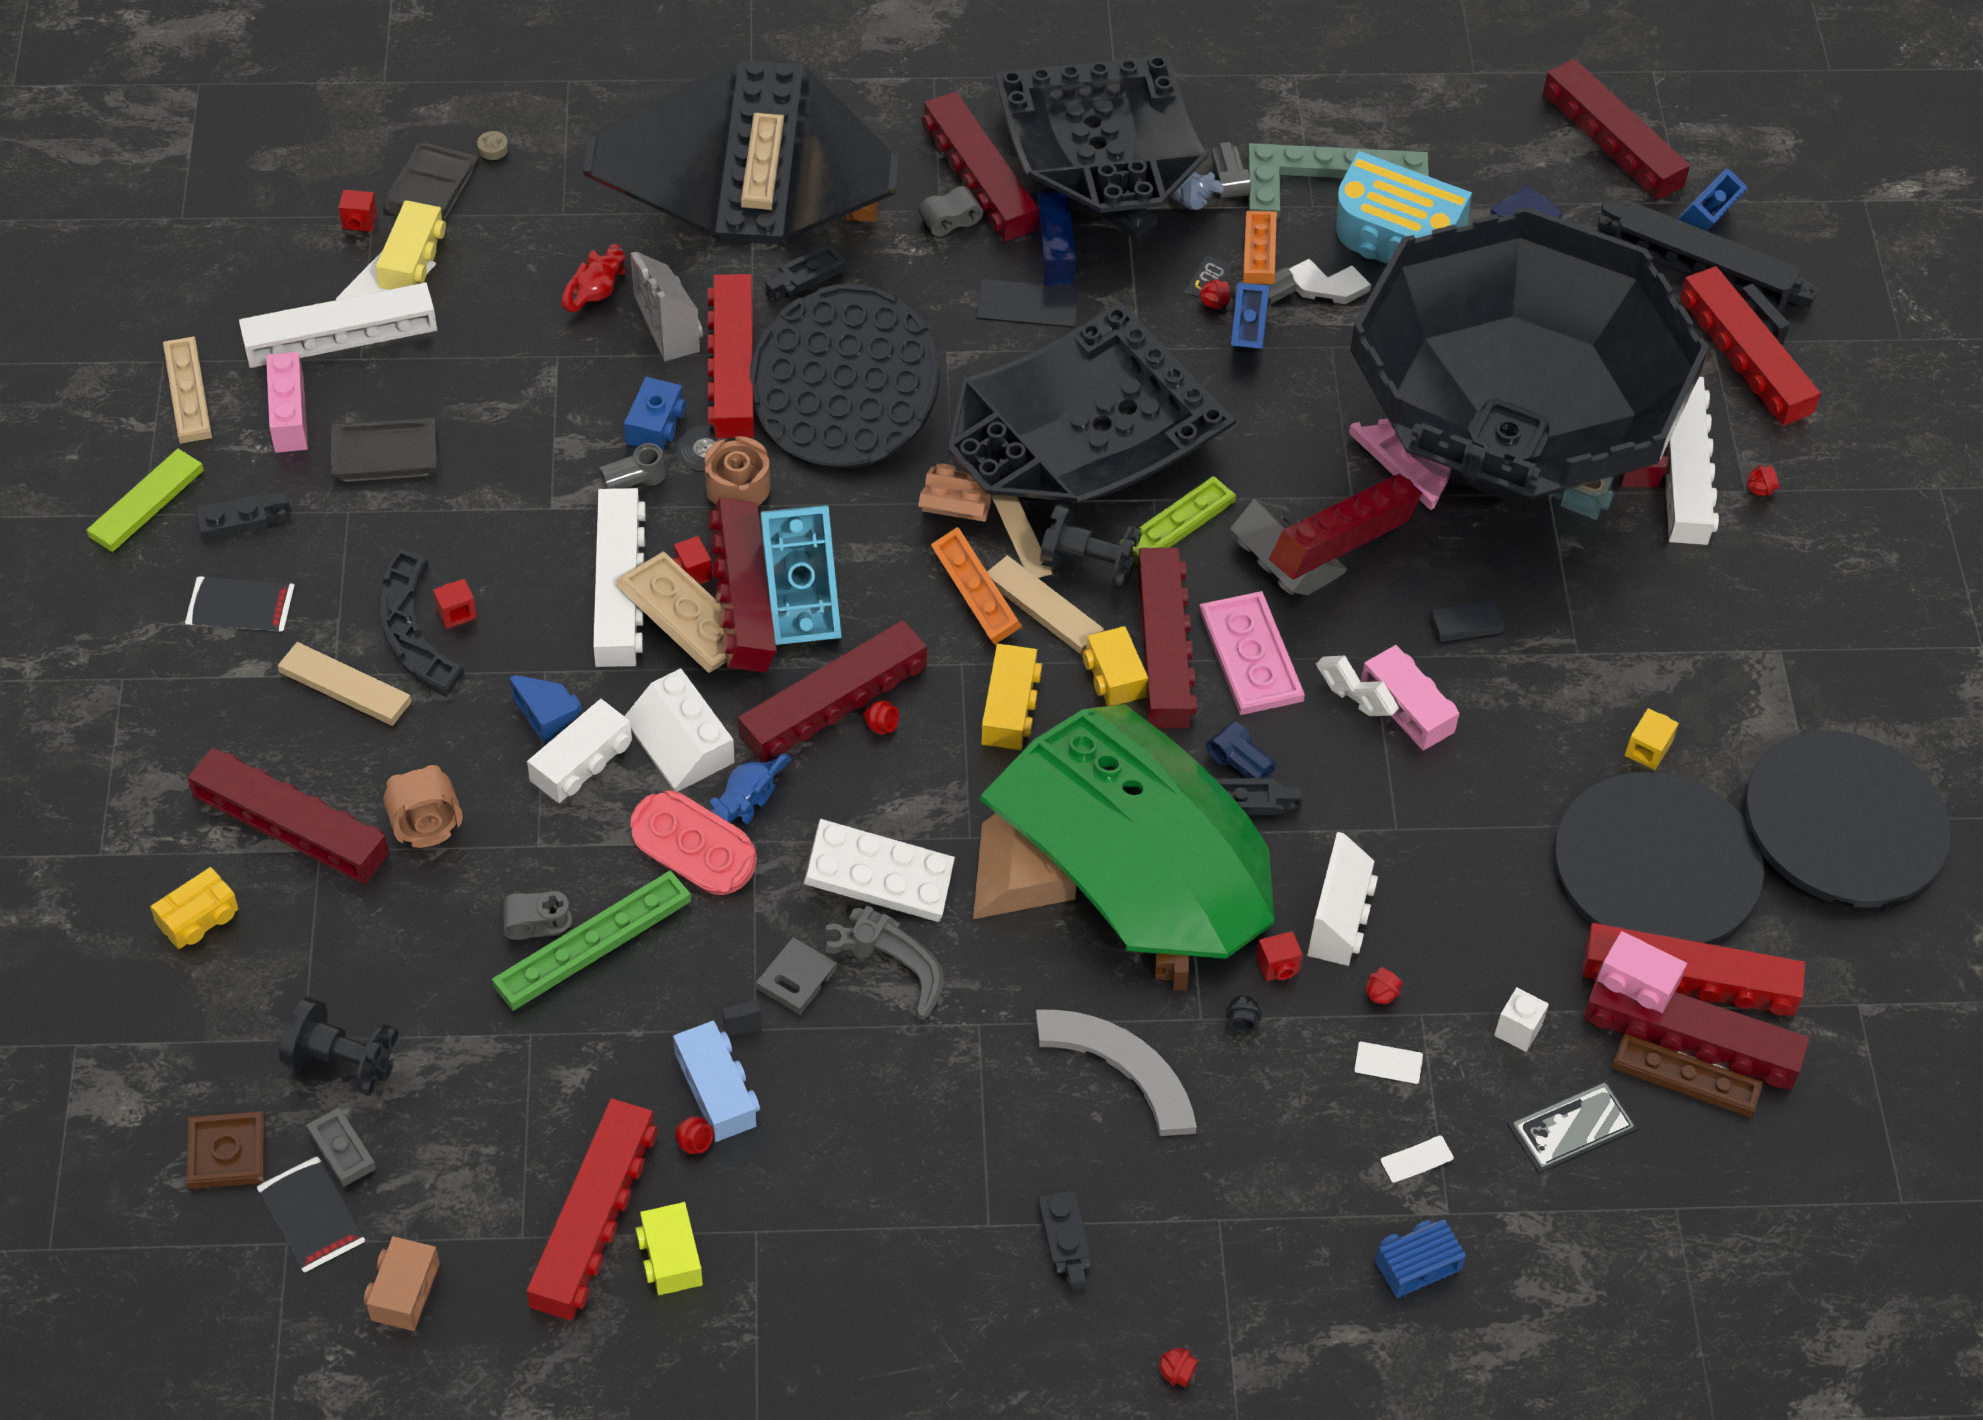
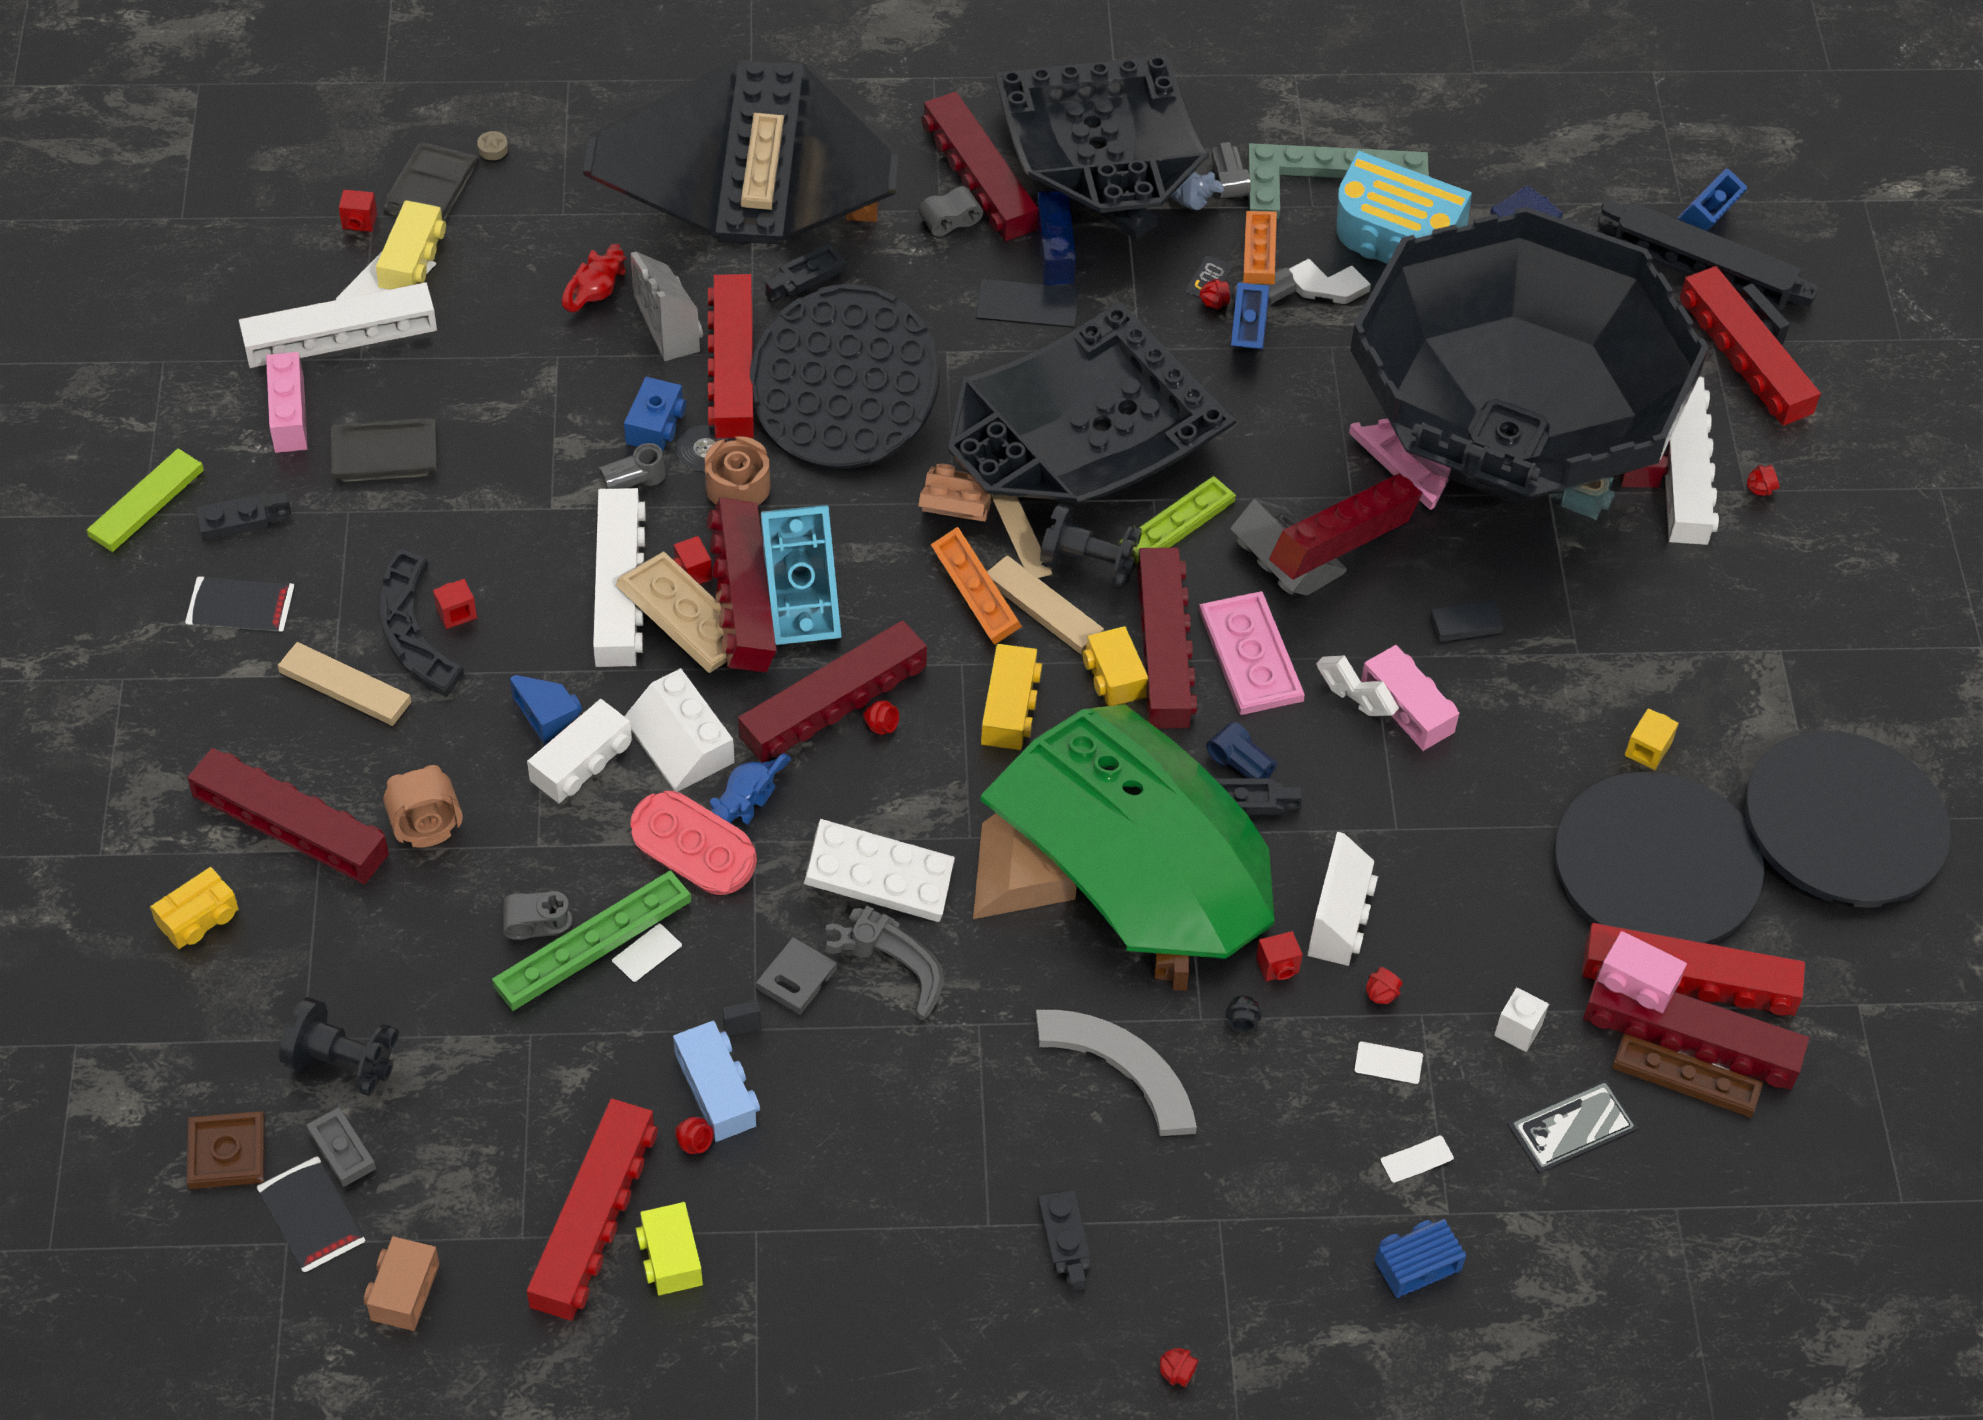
tan tile [163,336,212,444] -> none
dark red brick [1543,58,1690,200] -> none
none -> white sticker [612,924,682,982]

